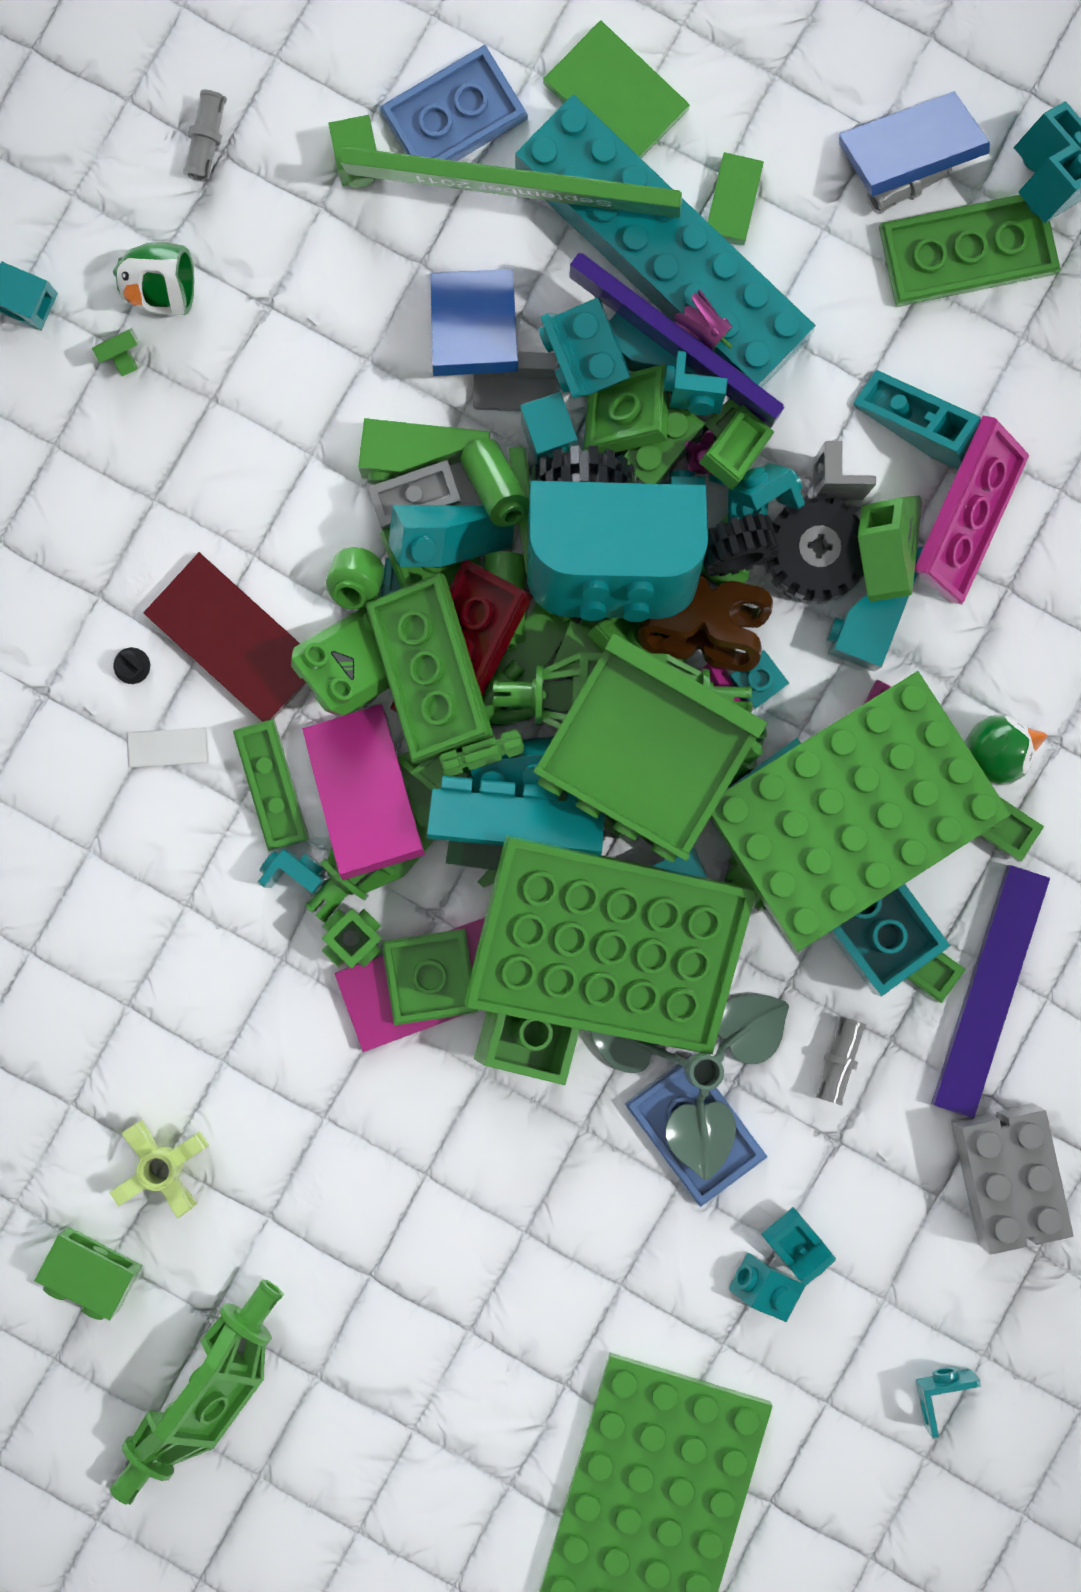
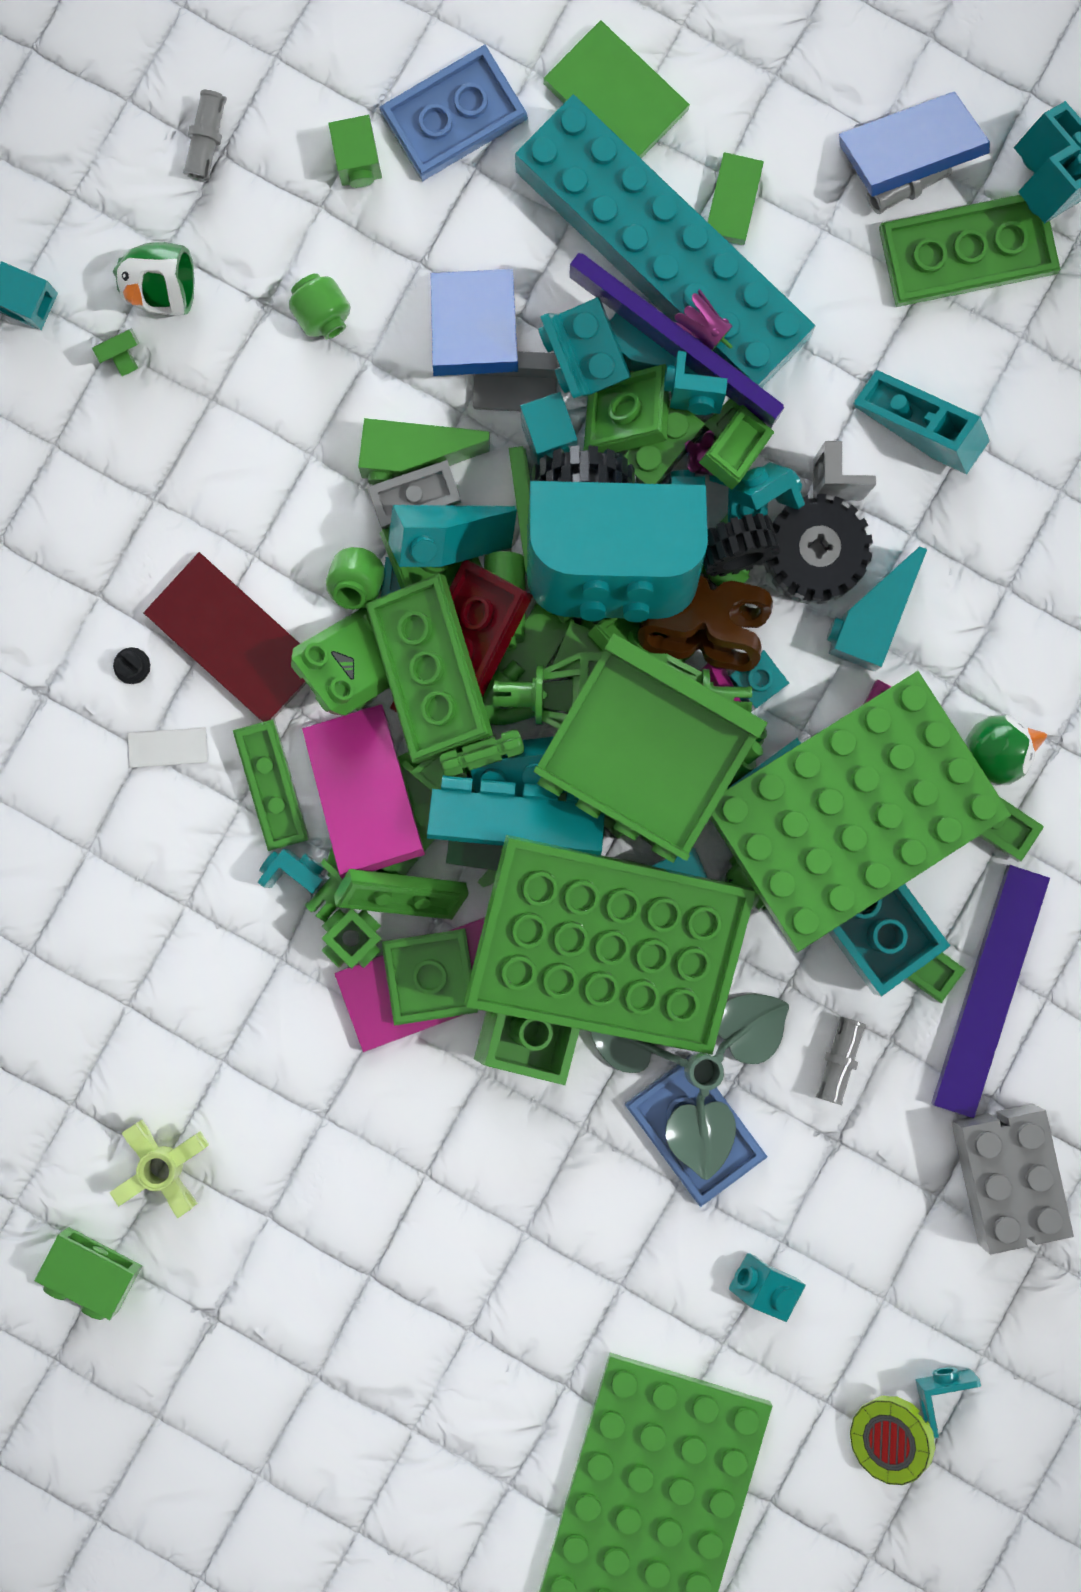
bright green plate [109,1279,284,1505] -> none
bright green tile [340,146,683,218] -> none
bright green brick [460,438,529,527] -> none
teal bracket [761,1207,836,1286] -> none
bright green slope [858,495,922,602] -> none
dark pink tile [915,415,1029,605] -> none
none -> bright green head [289,273,351,340]
none -> bright green tile [334,869,469,920]
none -> tile [850,1396,936,1485]

